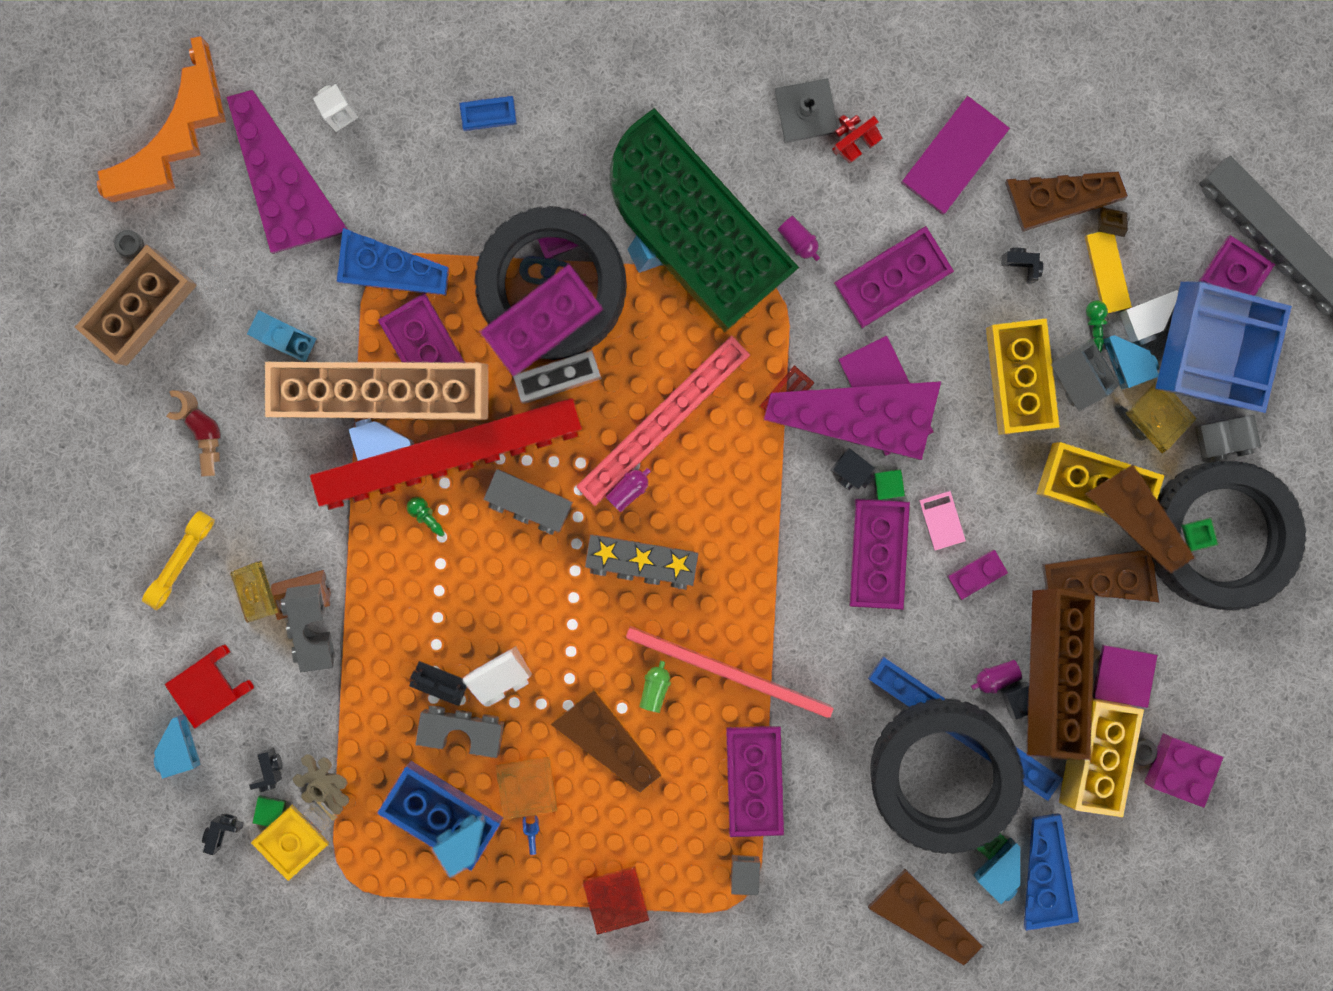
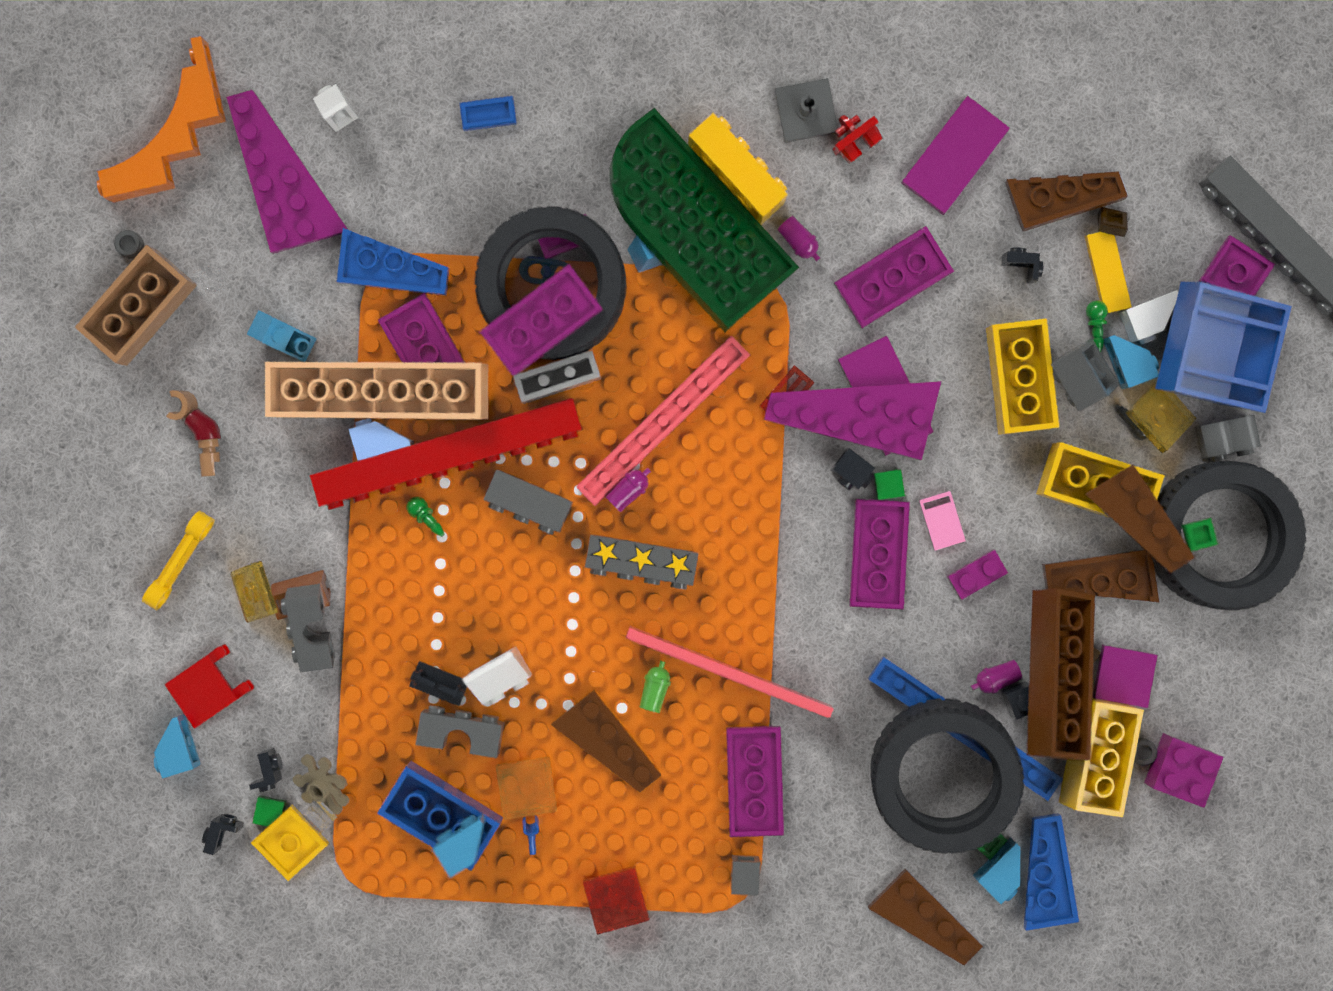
none -> yellow brick [688,113,788,225]

